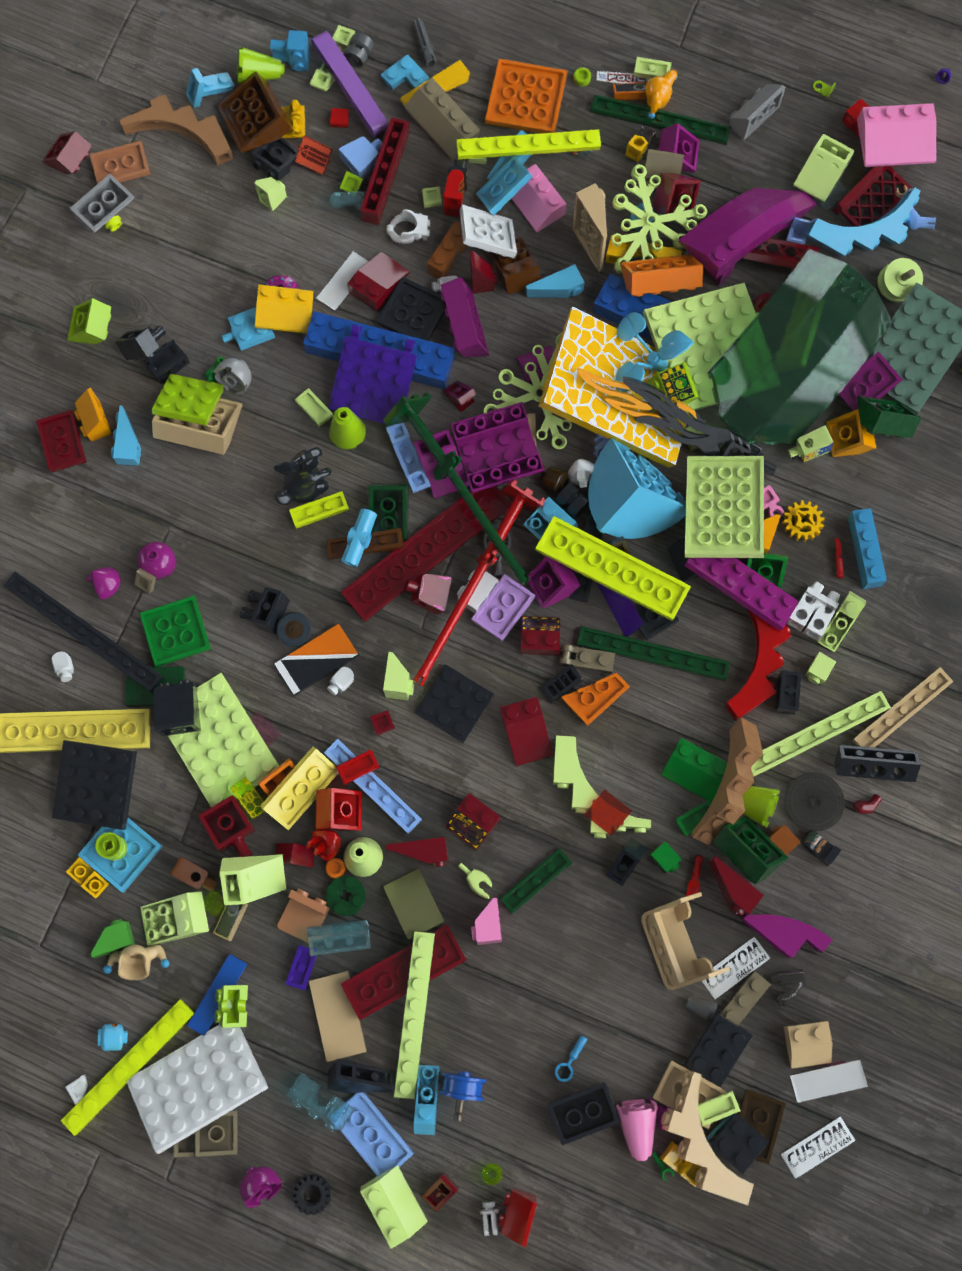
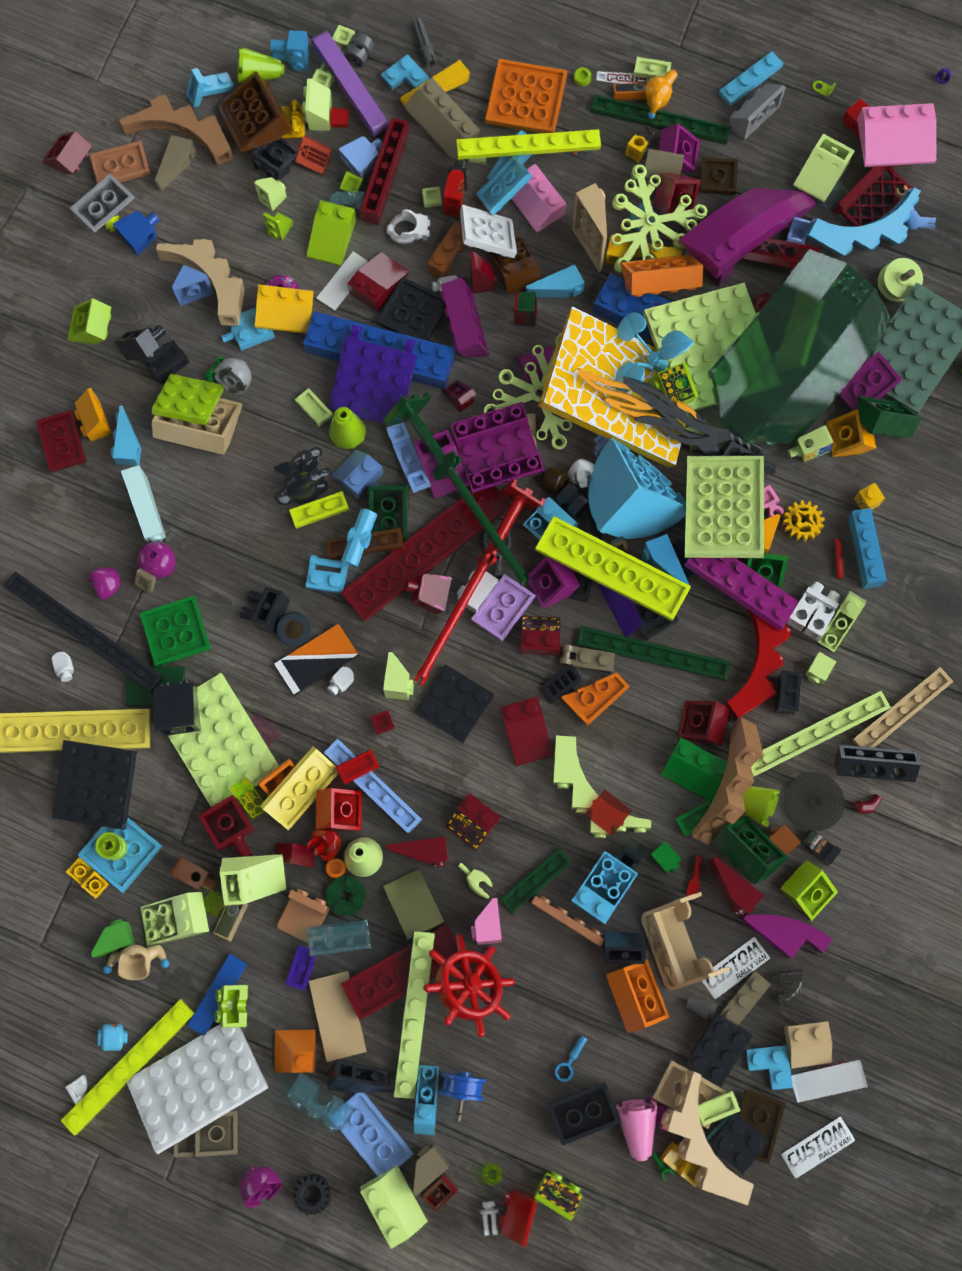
none -> blue torso [113,211,160,256]
none -> light aqua slope [121,465,166,543]
none -> dark tan slope [155,135,196,191]
none -> tan arch [156,239,245,326]
none -> medium blue slope [172,265,214,306]
none -> lime bracket [262,212,294,240]
none -> orange slope [274,1030,316,1073]
none -> yellowish green slope [302,79,332,131]
none -> medium azure plate [306,555,349,594]
none -> lime slope [307,200,357,266]
none -> medium blue slope [331,450,384,500]
none -> dark tan slope [413,1144,450,1196]
none -> red piece [423,934,515,1038]
none -> piece [514,292,537,326]
none -> nougat plate [531,896,605,947]
none -> slope [534,1170,583,1221]
none -> medium azure slope [570,851,638,925]
none -> black brick [604,932,646,964]
none -> orange slope [606,959,669,1033]
none -> dark azure slope [641,534,689,585]
none -> dark red slope [678,700,730,746]
none -> dark brown plate [700,157,738,195]
none -> medium azure plate [718,52,783,106]
none -> medium azure plate [745,1045,793,1090]
none -> lime slope [780,860,838,921]
none -> yellow brick [854,483,885,510]

